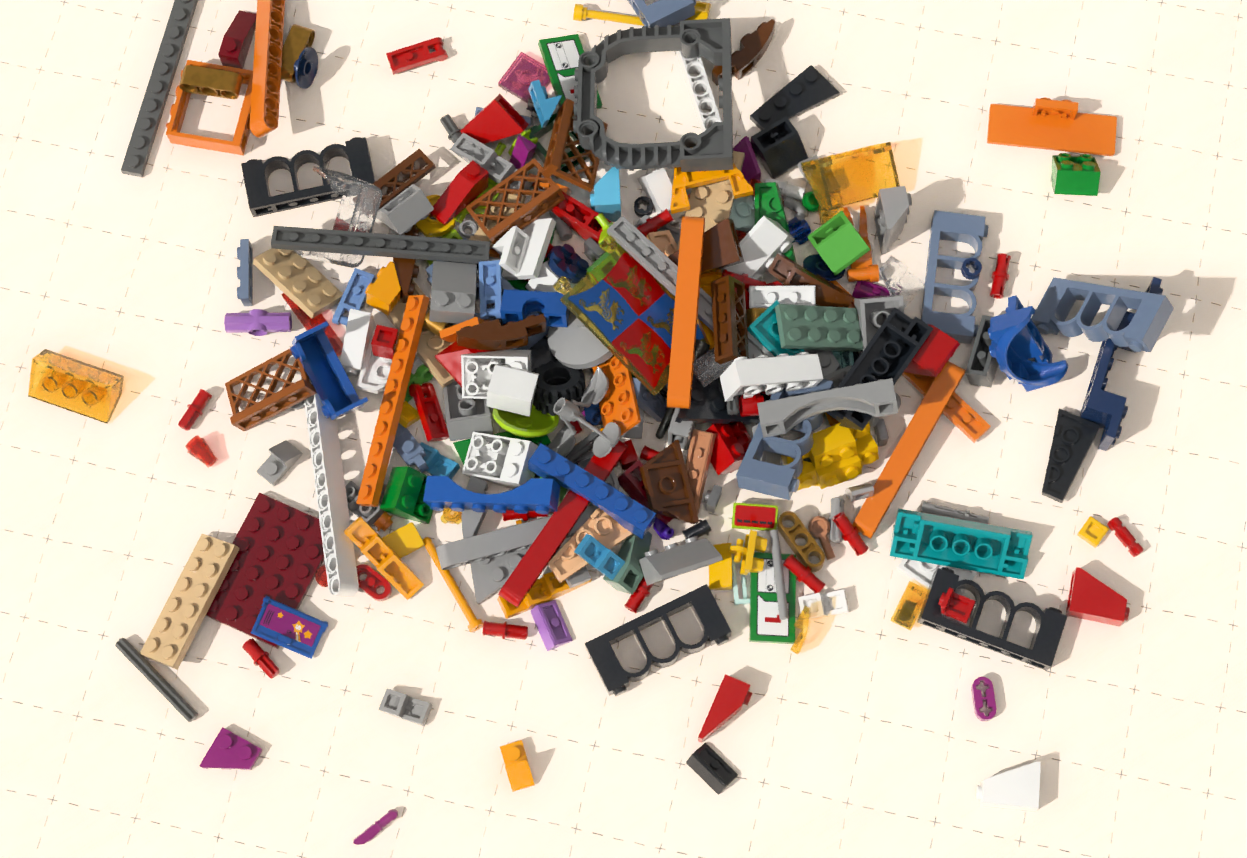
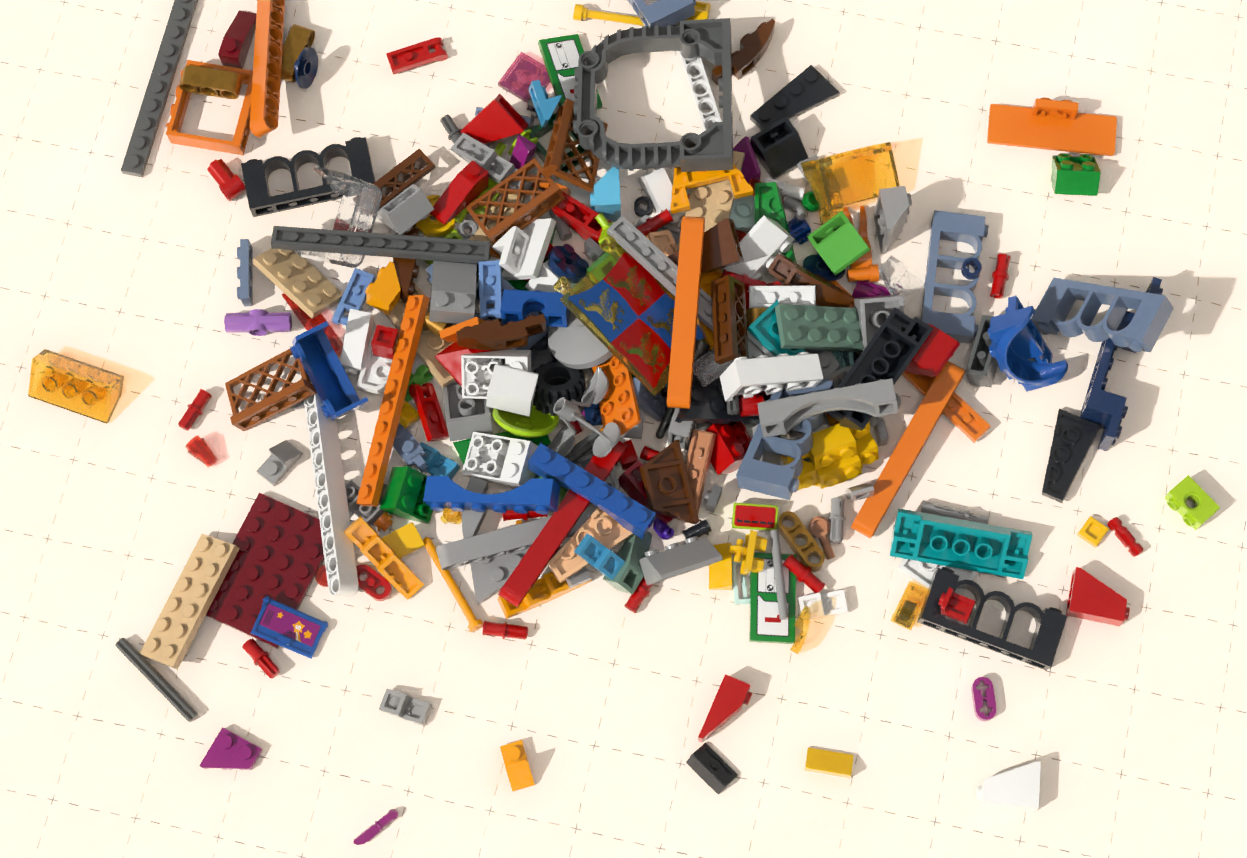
medium lavender slope [530,600,573,651] -> none
black fence [584,584,732,696] -> none
red pin [832,511,869,556] -> none
none -> red piece [207,159,246,202]
none -> yellow slope [804,747,854,778]
none -> lime brick [1164,475,1220,530]

